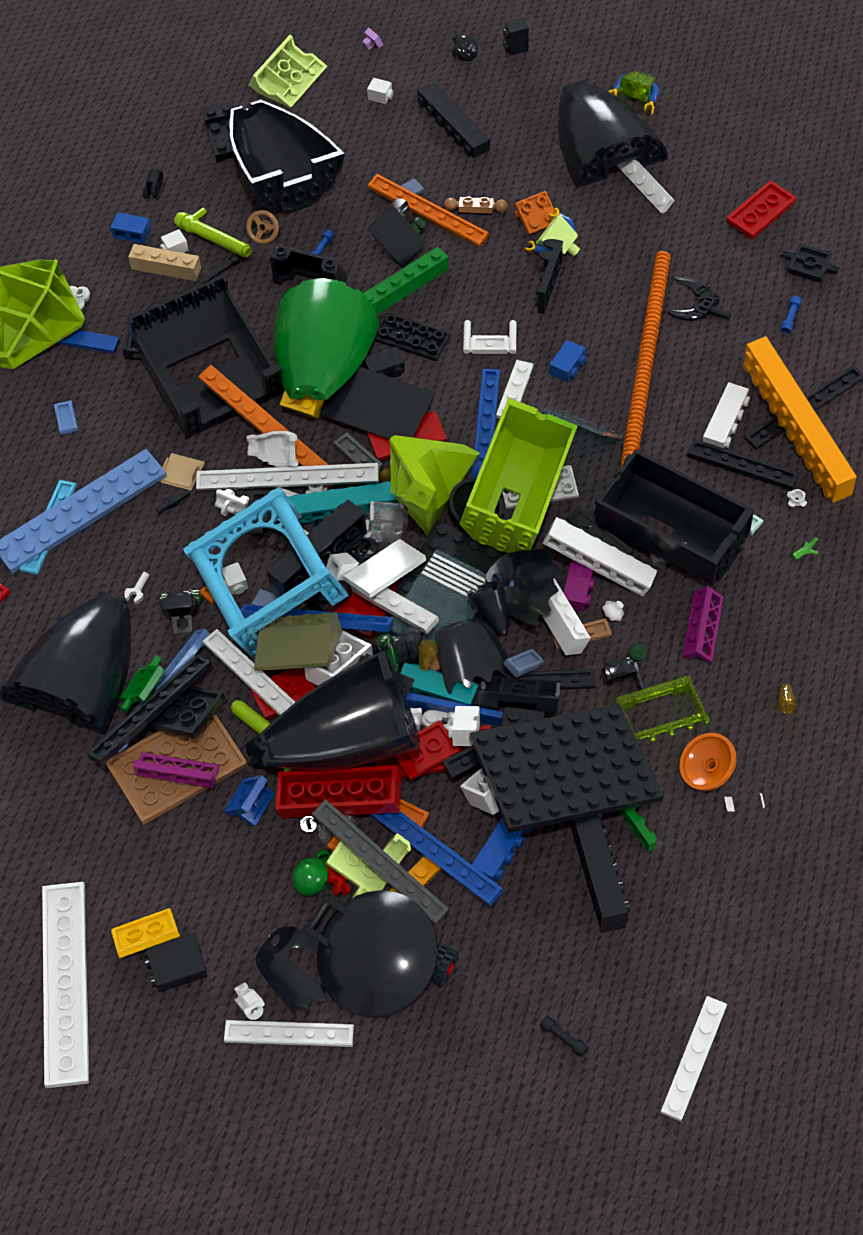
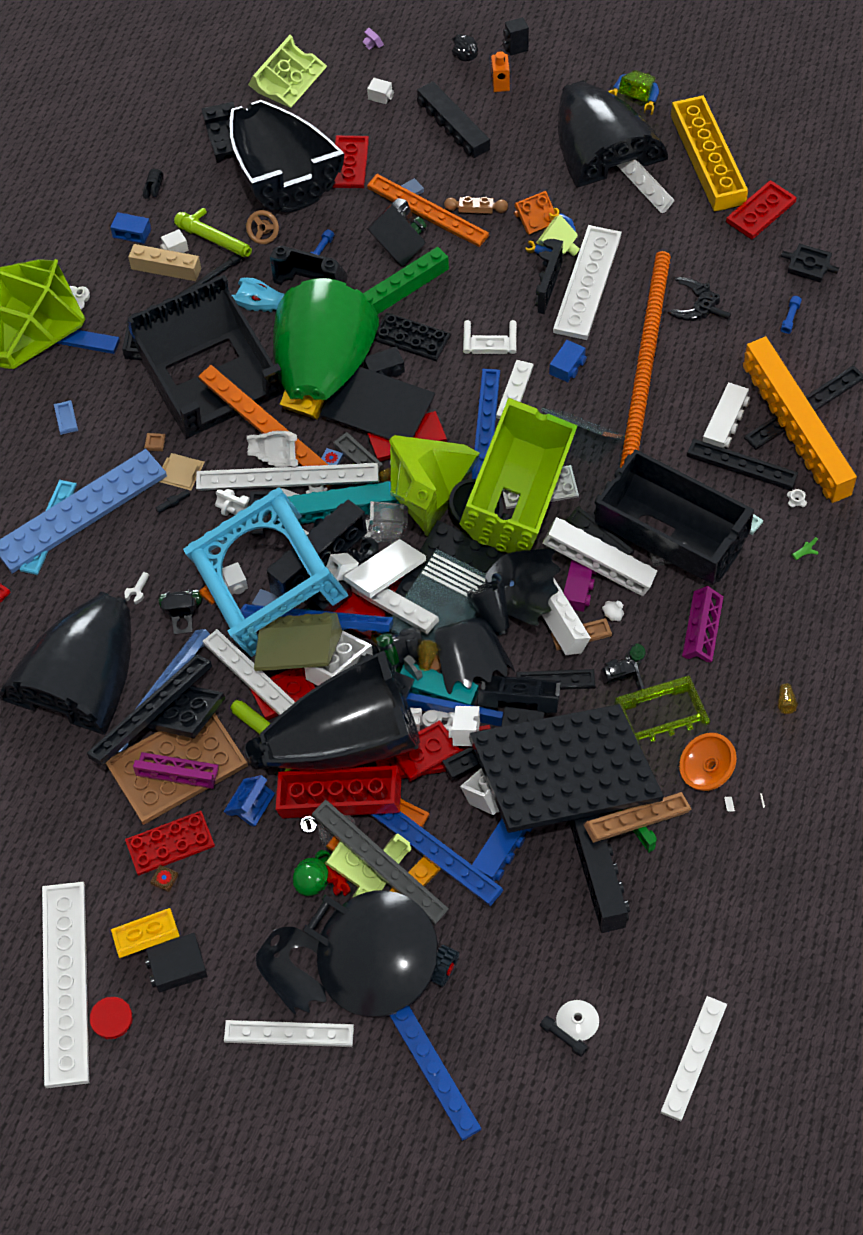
green plate [119,655,165,712] -> none
white hips [234,983,265,1020] -> none
sand blue tile [504,649,545,677] -> none
none -> red tile [90,997,133,1039]
none -> red tile [125,811,215,876]
none -> medium nougat tile [144,433,166,451]
none -> clear orange tile [150,865,179,892]
none -> medium azure animal [232,278,284,312]
none -> medium blue tile [321,448,343,465]
none -> red tile [332,135,369,188]
none -> blue plate [389,1006,481,1141]
none -> dark grey tile [404,655,423,681]
none -> orange torso [491,52,510,92]
none -> white plate [553,225,622,340]
none -> white dish [556,1000,599,1041]
none -> medium nougat tile [584,792,691,843]
none -> yellow brick [671,95,748,212]

